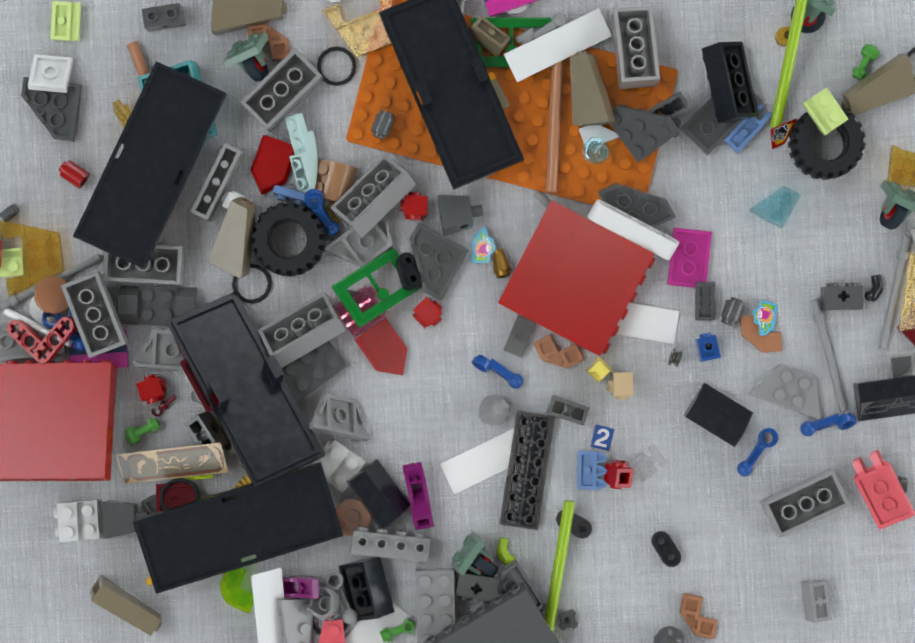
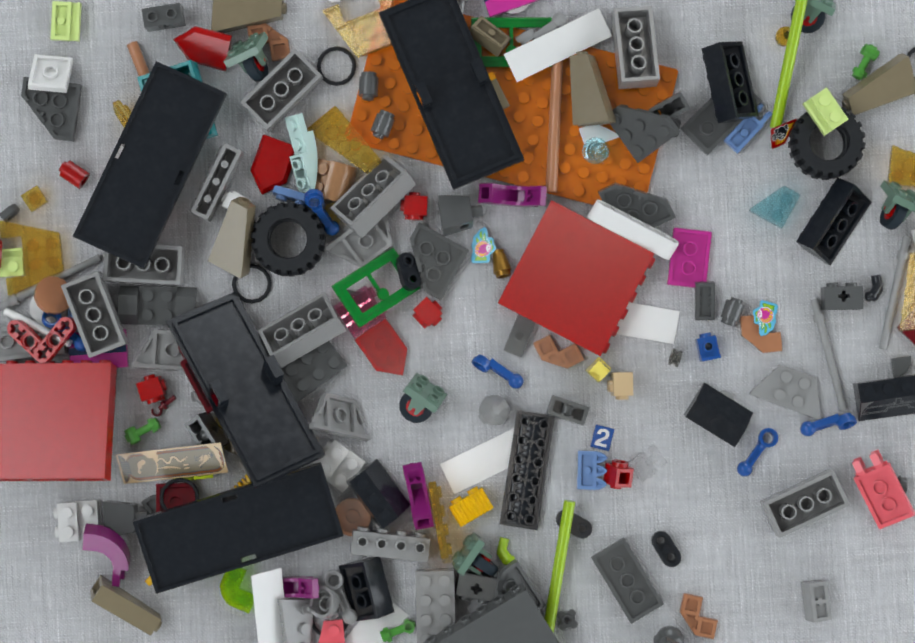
none -> clear yellow plate [21,185,49,212]
none -> magenta arch [82,524,131,587]
none -> red tile [173,26,232,71]
none -> clear yellow wing [307,106,382,174]
none -> dark grey brick [359,71,379,101]
none -> sand green plate [399,373,448,423]
none -> clear yellow wing [428,481,453,564]
none -> yellow brick [449,486,494,527]
none -> magenta arch [478,183,547,207]
none -> dark grey plate [591,537,664,624]
none -> black slope [796,177,871,265]

